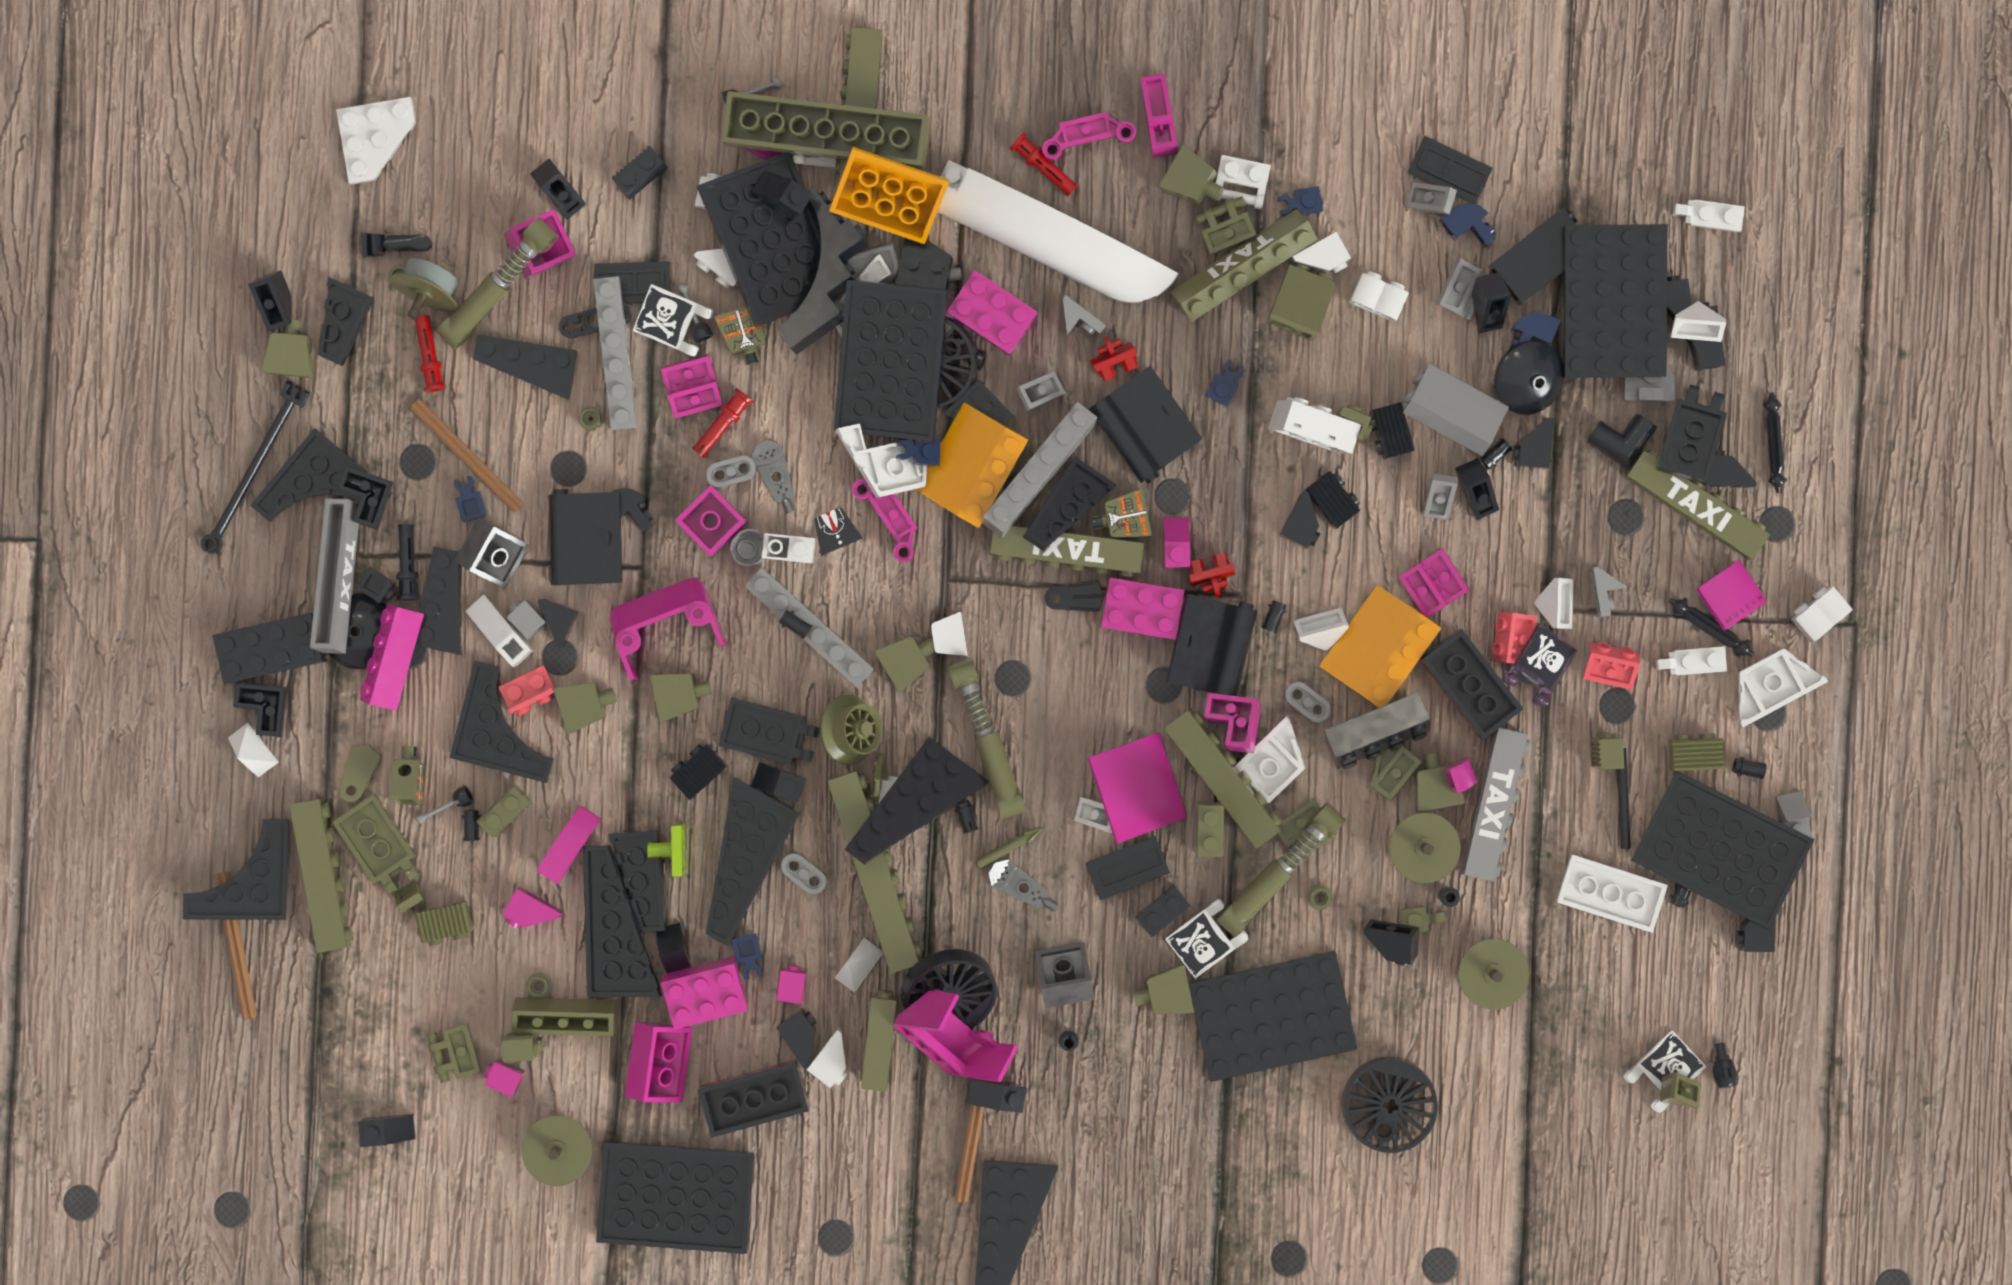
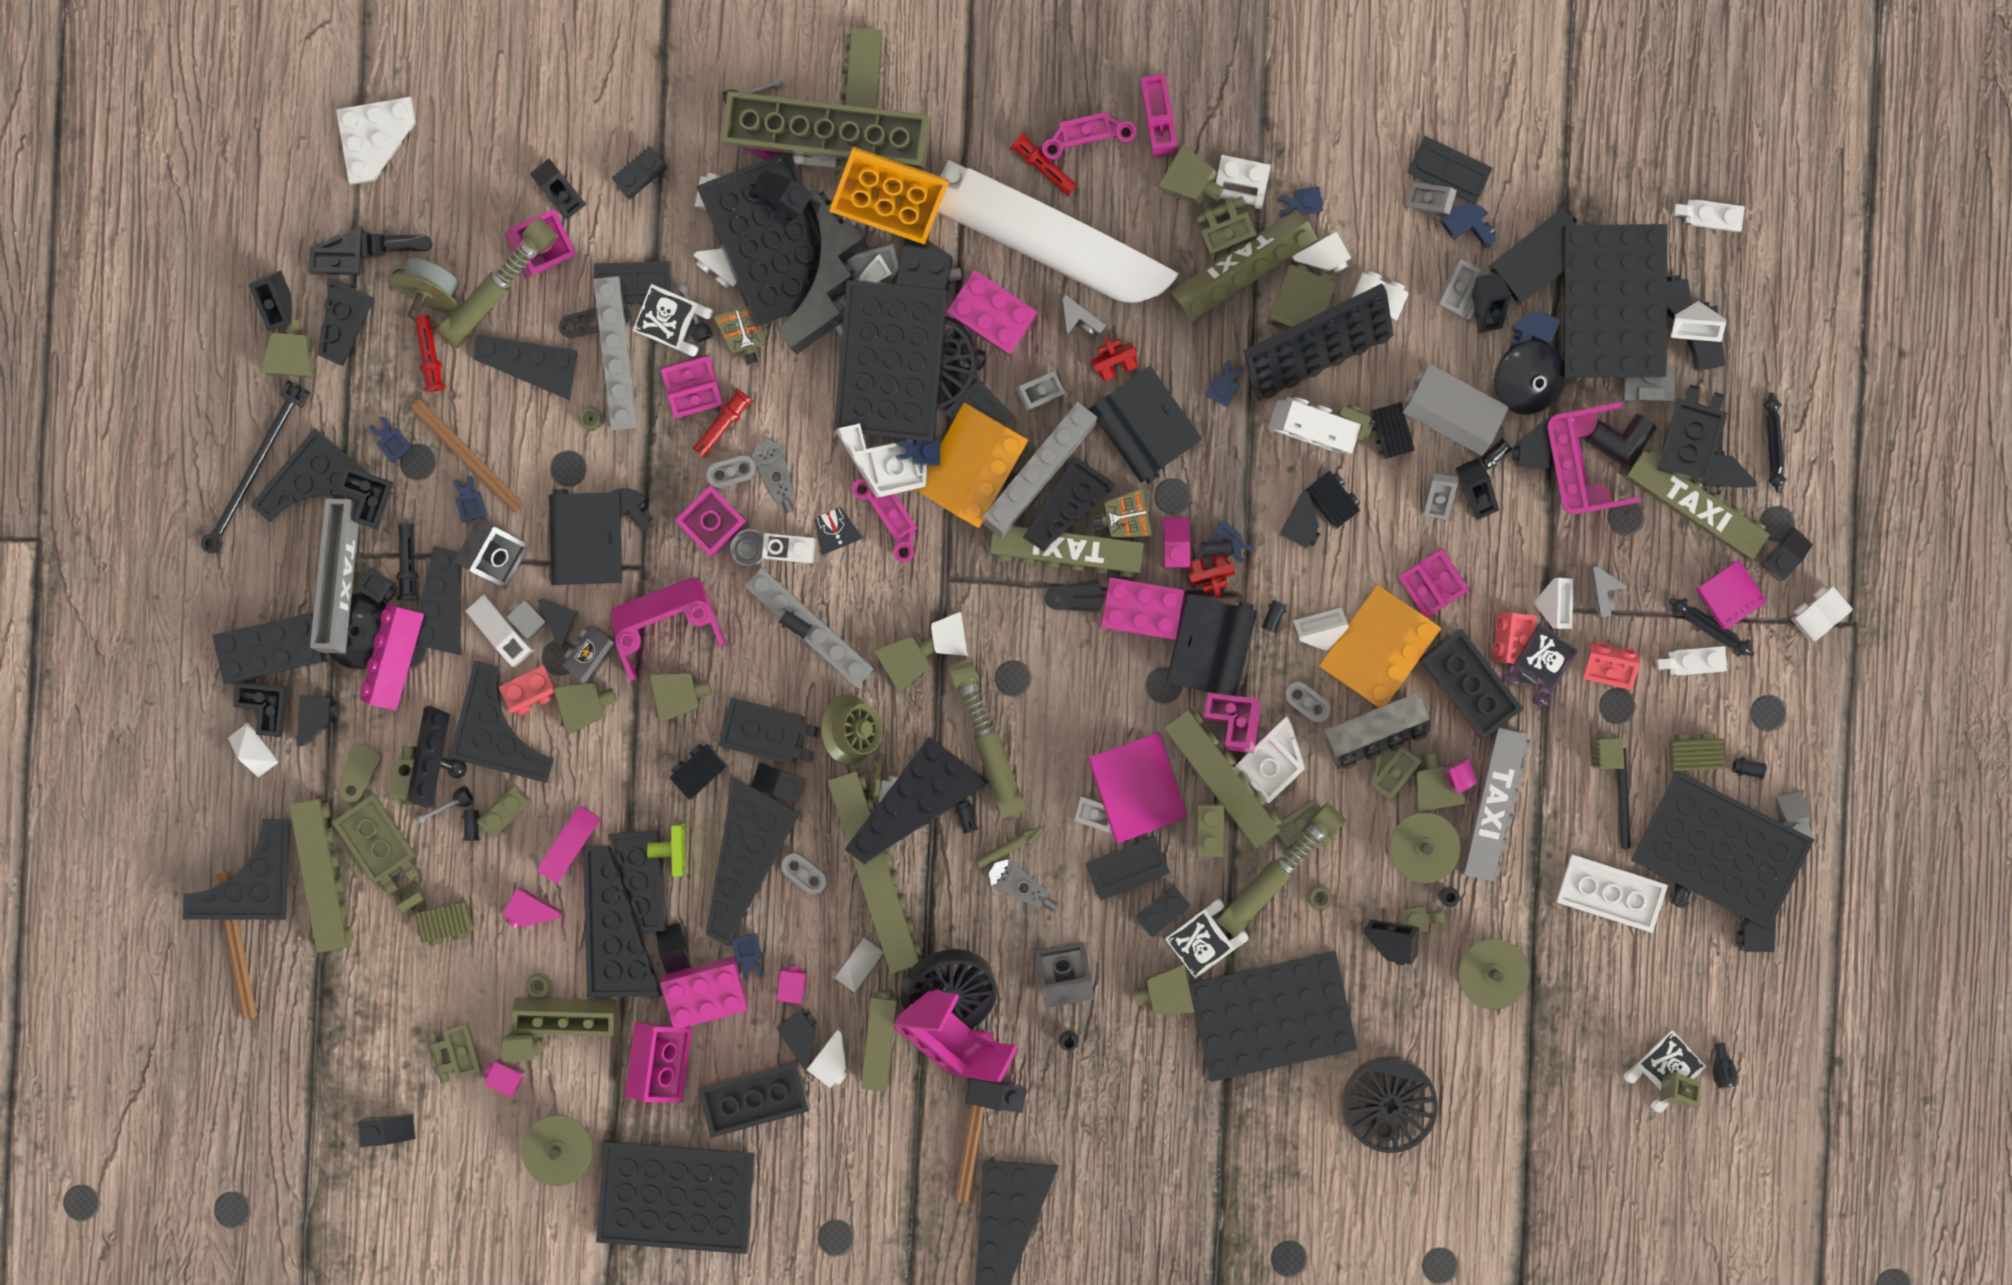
white wing [1738,648,1828,728] -> none
none -> black slope [297,695,338,746]
none -> black wing [308,226,363,276]
none -> dark blue plate [369,417,413,463]
none -> black plate [406,705,467,809]
none -> flat silver slope [563,625,616,684]
none -> black pin [1201,538,1233,558]
none -> dark blue plate [1207,520,1253,563]
none -> black plate [1243,283,1394,401]
none -> dark pink windscreen [1547,402,1640,514]
none -> black slope [1760,527,1813,581]

